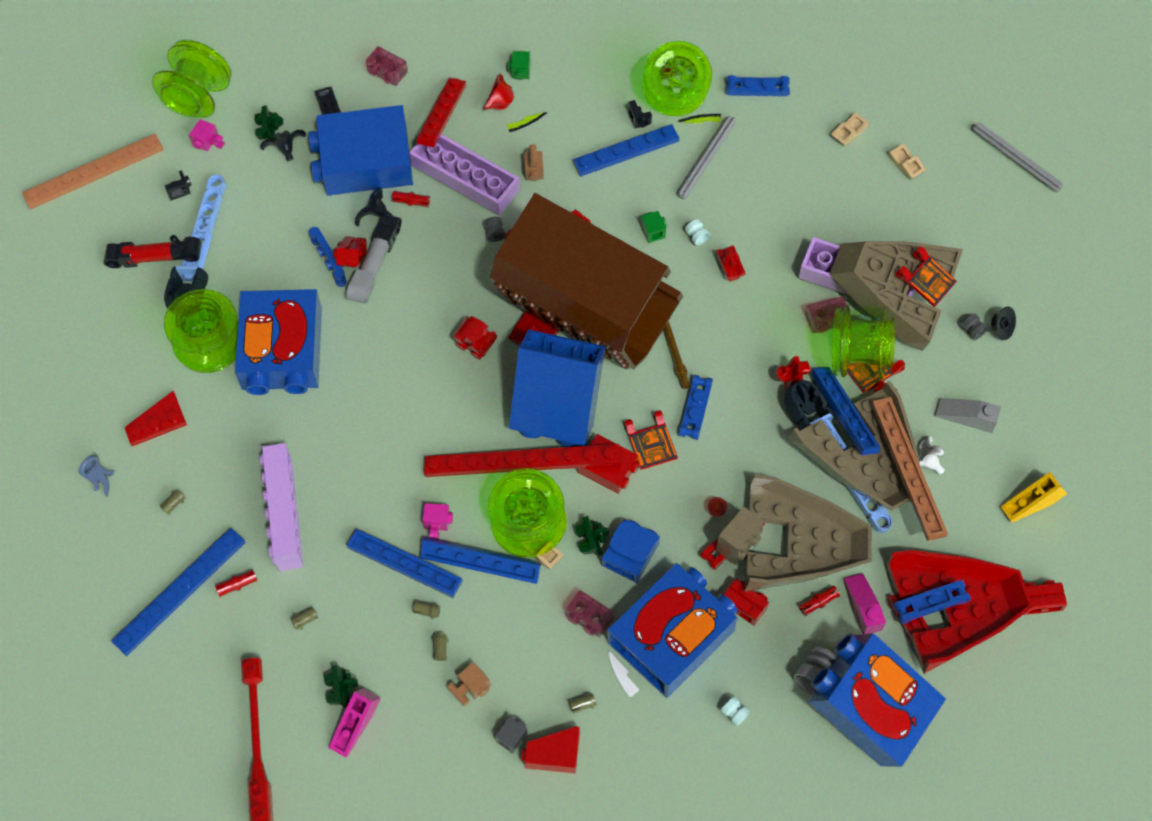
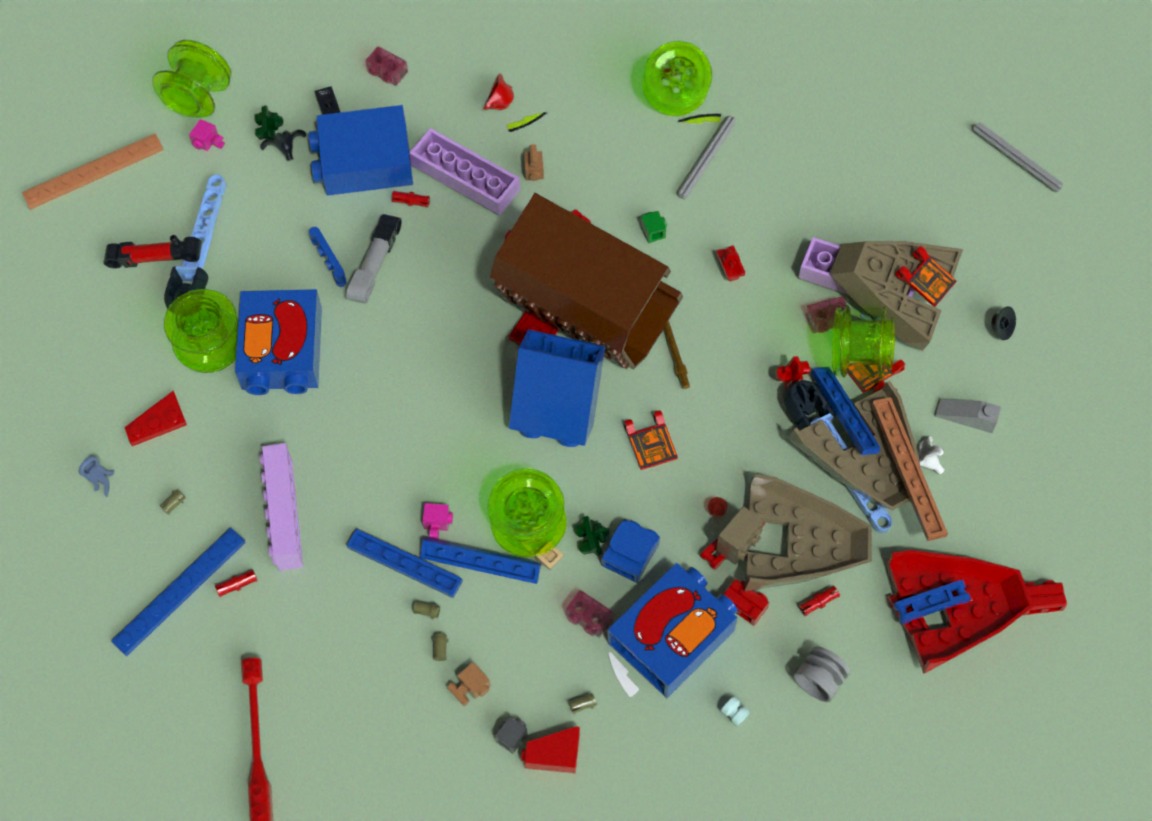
black bracket [164,170,192,201] -> none
olive pin [290,606,318,630] -> none
dark green hips [324,665,359,707] -> none
dark pink slope [328,688,381,757] -> none
red brick [334,236,367,267] -> none
black piece [355,187,392,226] -> none
red plate [417,78,466,148] -> none
red plate [424,444,621,477] -> none
red brick [453,316,497,360] -> none
dark grey wheel [484,216,505,242] -> none
green brick [508,51,531,80] -> none
blue plate [573,124,679,177] -> none
red brick [578,434,640,494] -> none
black bracket [628,100,652,129] -> none
blue plate [679,374,713,440] -> none
light aqua wheel [685,219,710,245] -> none
blue plate [726,75,790,97] -> none
blue brick [808,633,946,767] -> none
tan slope [831,112,869,146] -> none
dark pink slope [844,574,886,634] -> none
tan slope [888,144,926,179] -> none
dark grey wheel [962,313,989,340] -> none
yellow slope [1000,472,1067,523] -> none

